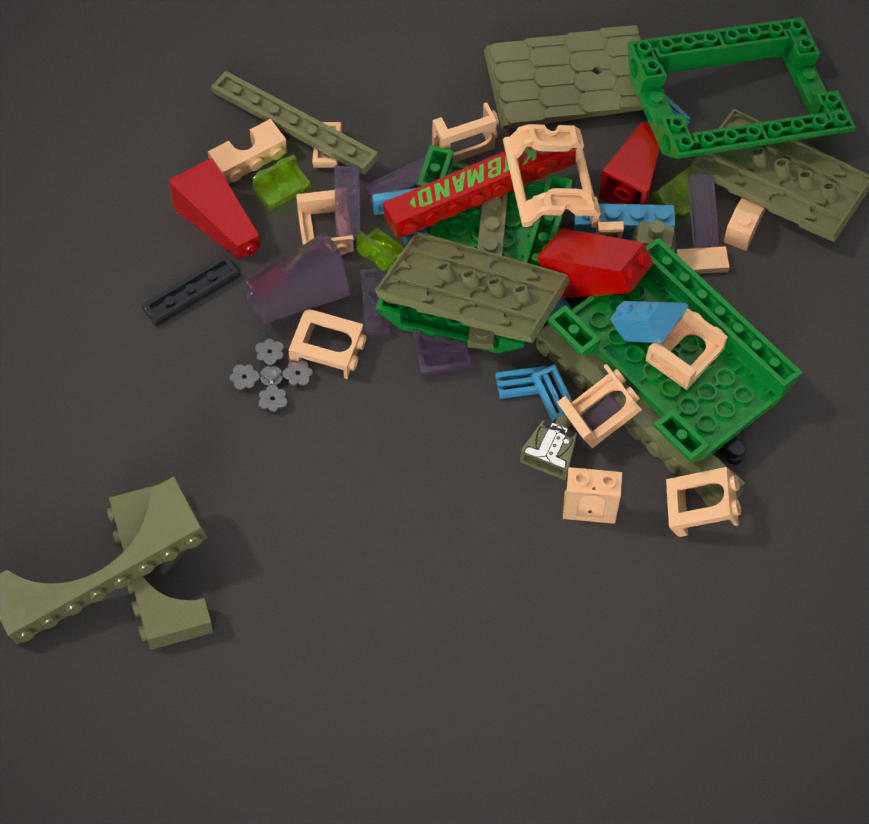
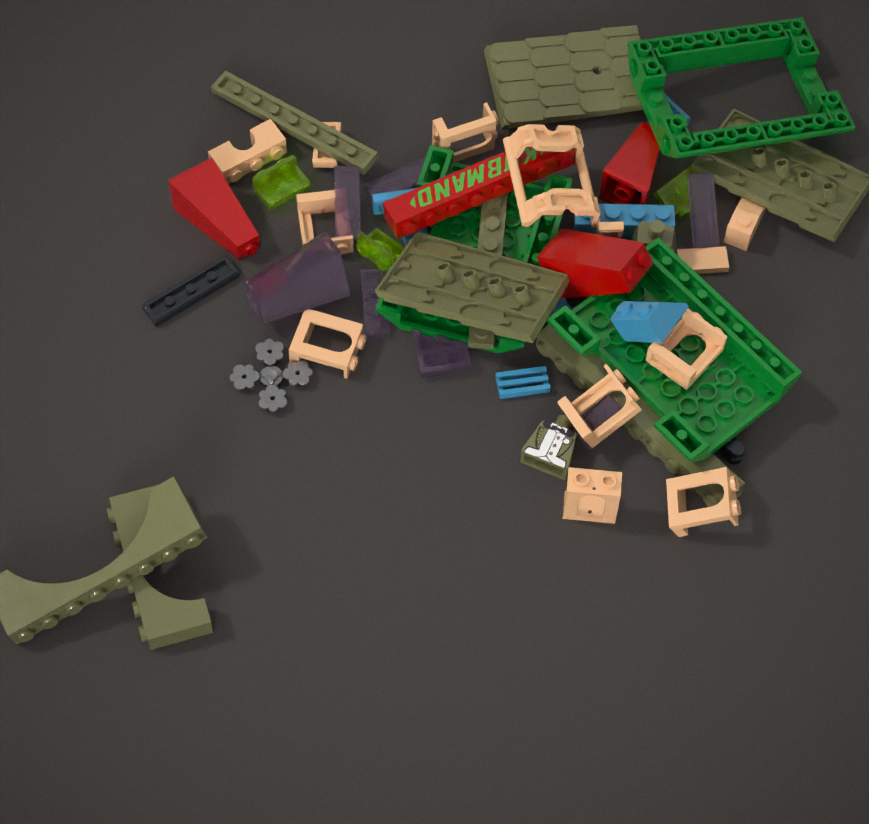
dark azure tile [531,364,573,422] -> none

